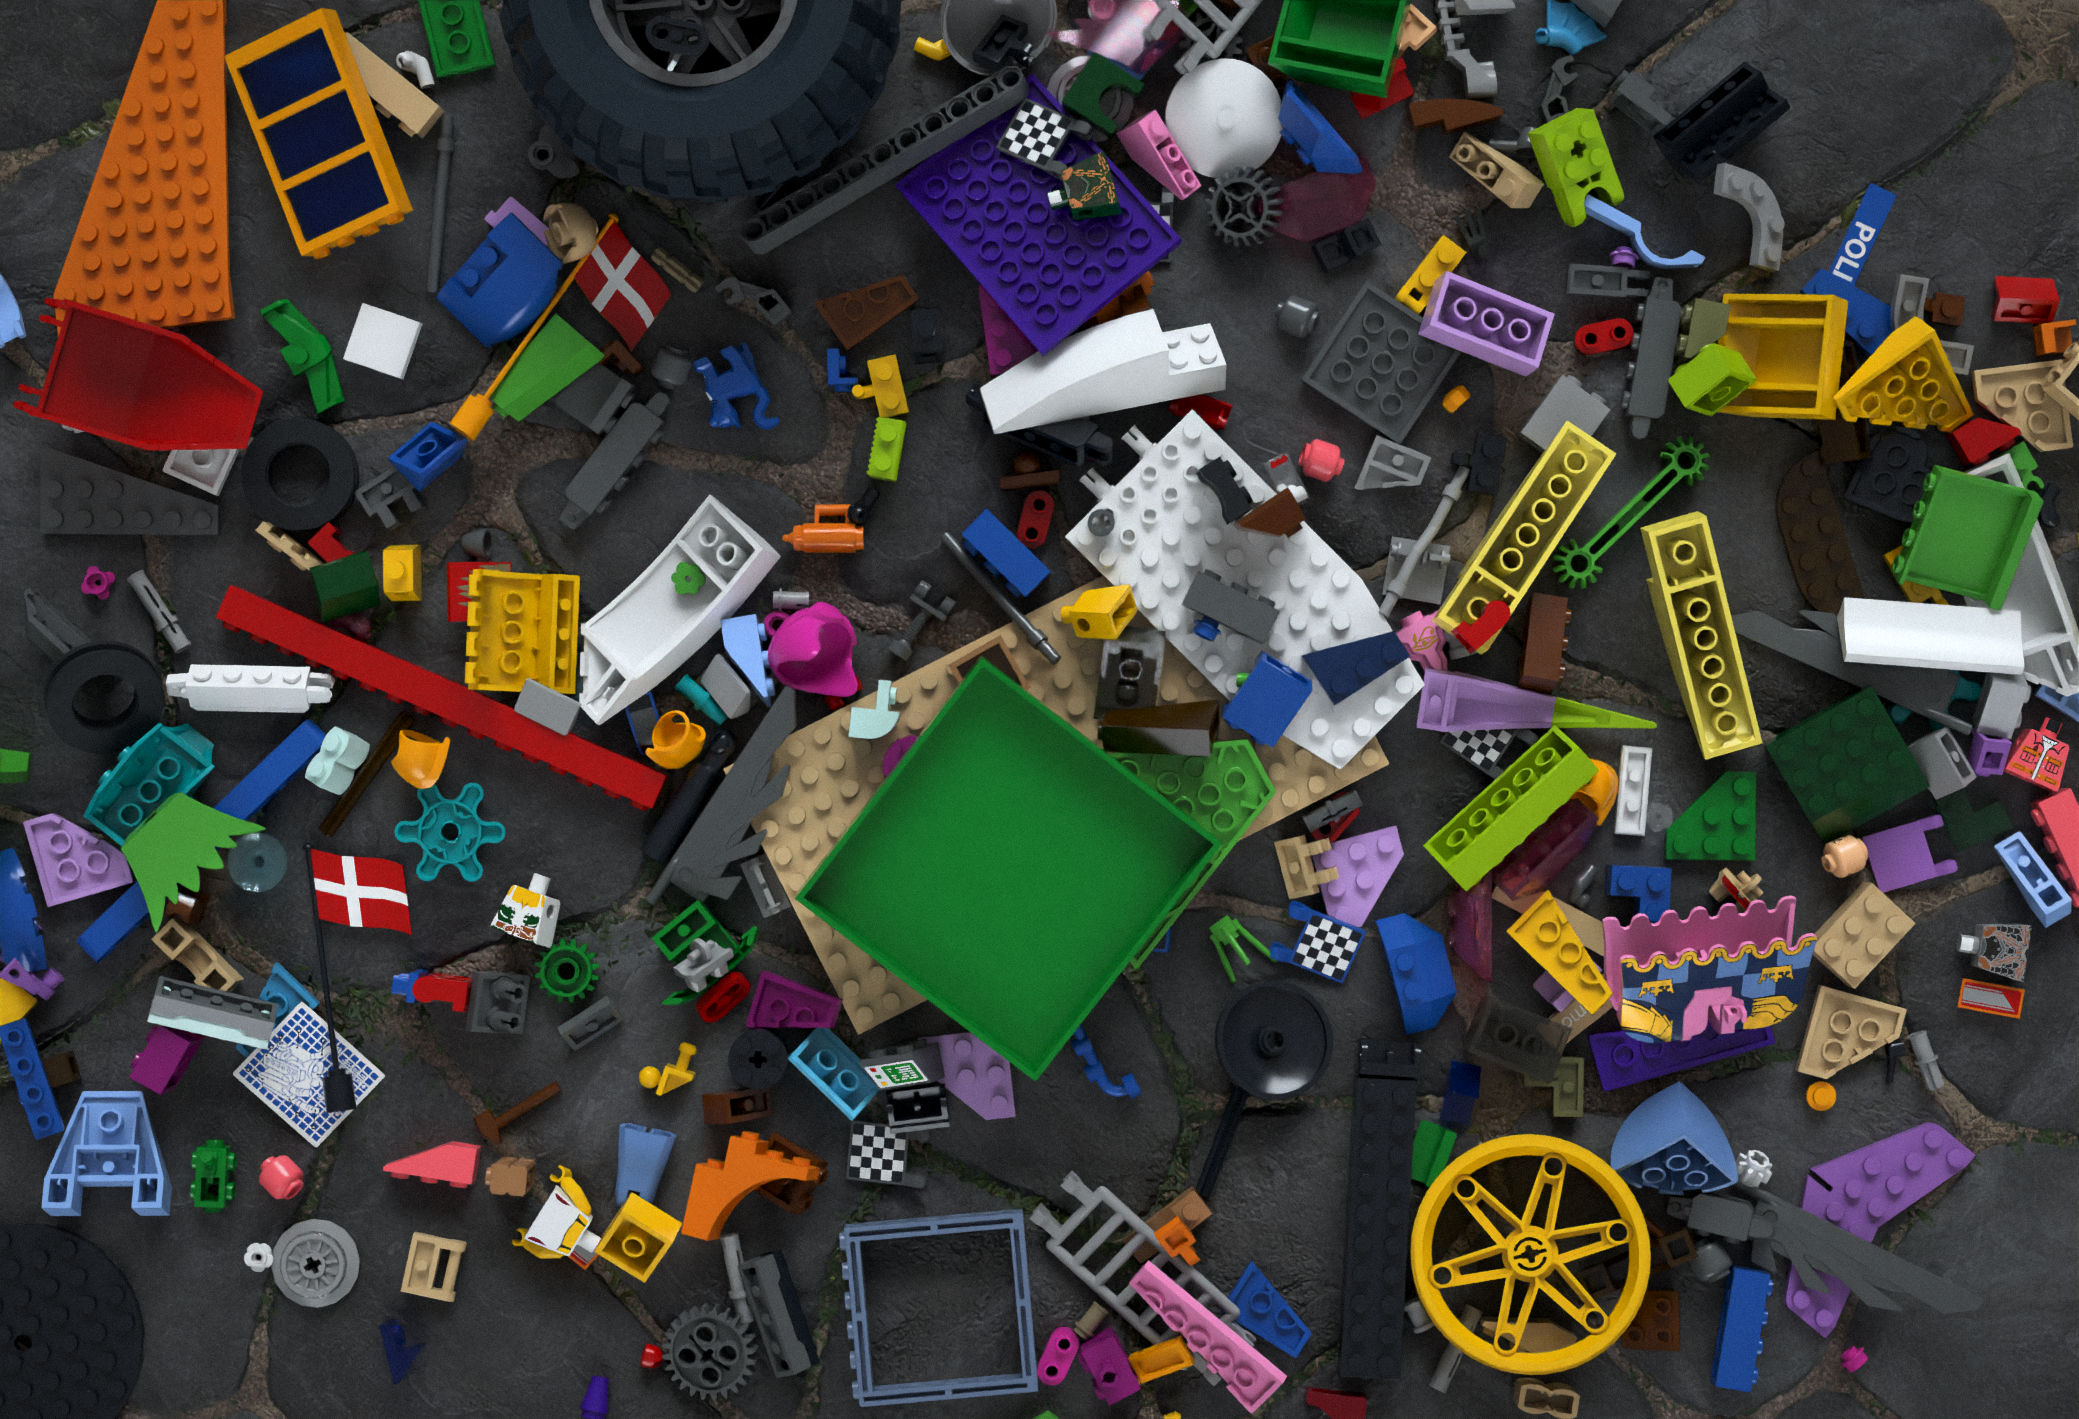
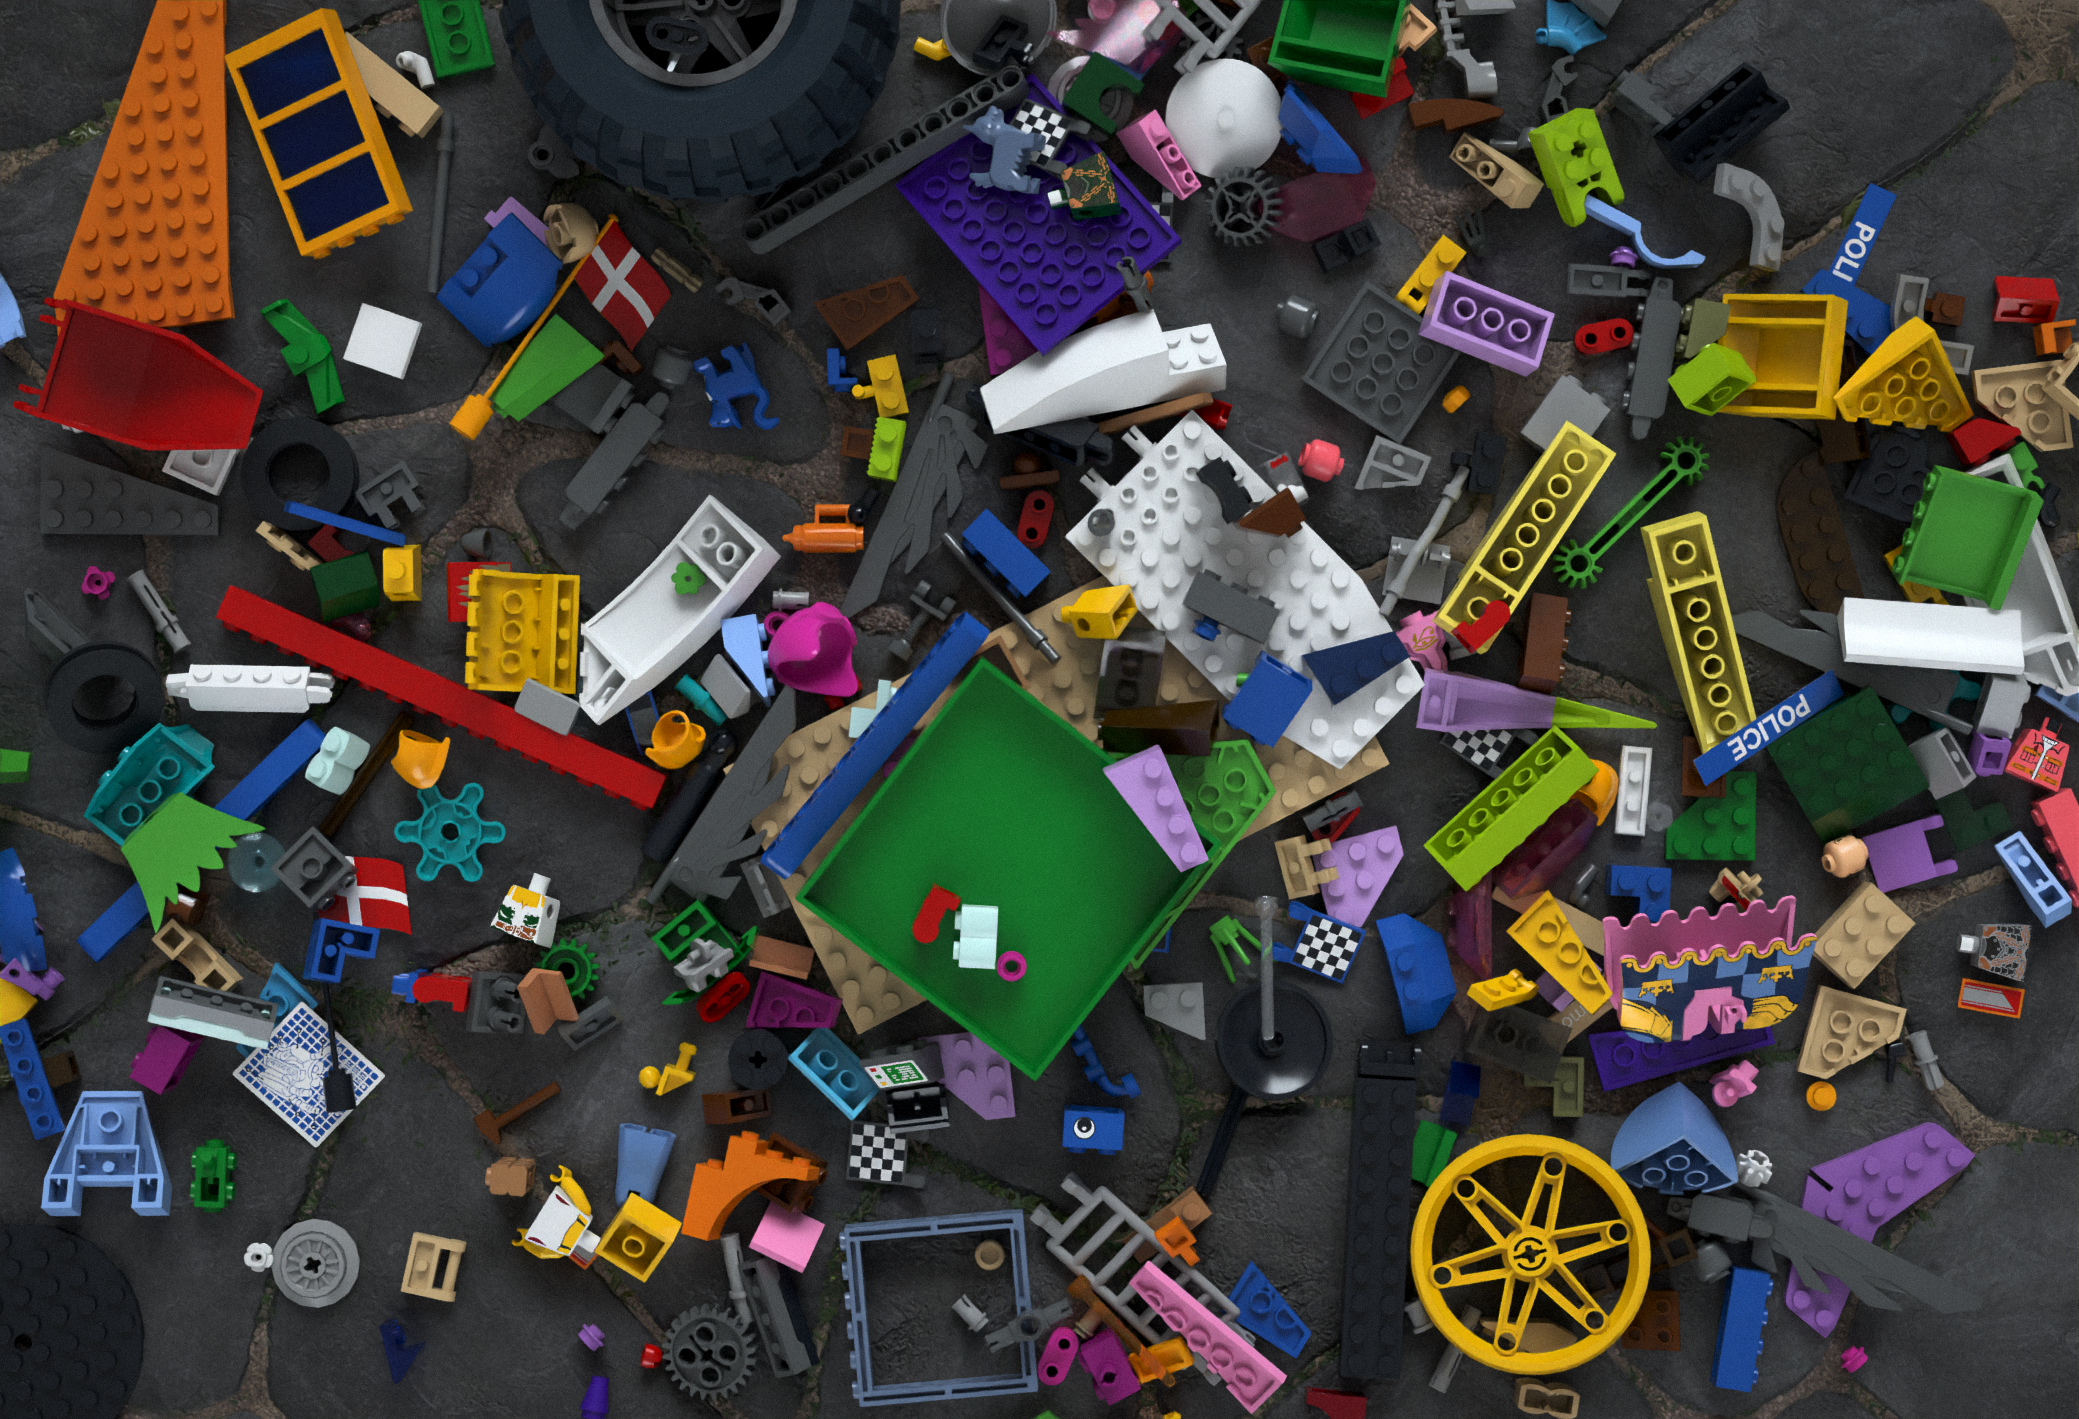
lavender plate [23,813,136,907] -> none
coral head [259,1155,304,1200] -> none
coral slope [383,1141,482,1188] -> none
blue slope [388,421,467,492] -> none
none -> dark grey plate [270,826,359,913]
none -> blue tile [284,500,406,547]
none -> blue brick [302,918,380,984]
none -> nougat panel [517,968,579,1034]
none -> medium lavender plate [578,1324,605,1351]
none -> nougat panel [749,935,815,980]
none -> bright pink tile [749,1201,825,1273]
none -> blue beam [760,612,990,880]
none -> dark grey animal [839,372,988,619]
none -> reddish brown plate [840,426,874,460]
none -> red leg [912,883,961,943]
none -> light grey pin [951,1294,989,1333]
none -> light aqua brick [953,904,998,969]
none -> sand blue animal [963,105,1046,194]
none -> tan tile [975,1239,1005,1270]
none -> dark grey pin [985,1297,1074,1353]
none -> dark pink plate [996,951,1027,981]
none -> blue brick [1062,1104,1125,1155]
none -> clear orange piece [1066,1273,1176,1387]
none -> medium nougat tile [1096,392,1214,435]
none -> lavender wedge [1102,744,1209,872]
none -> dark grey pin [1116,256,1154,312]
none -> light grey wing [1143,982,1206,1040]
none -> clear piece [1254,896,1278,1040]
none -> yellow plate [1467,969,1539,1011]
none -> reddish brown plate [1681,737,1726,799]
none -> blue sticker [1693,669,1844,786]
none -> bright pink hips [1709,1060,1759,1107]

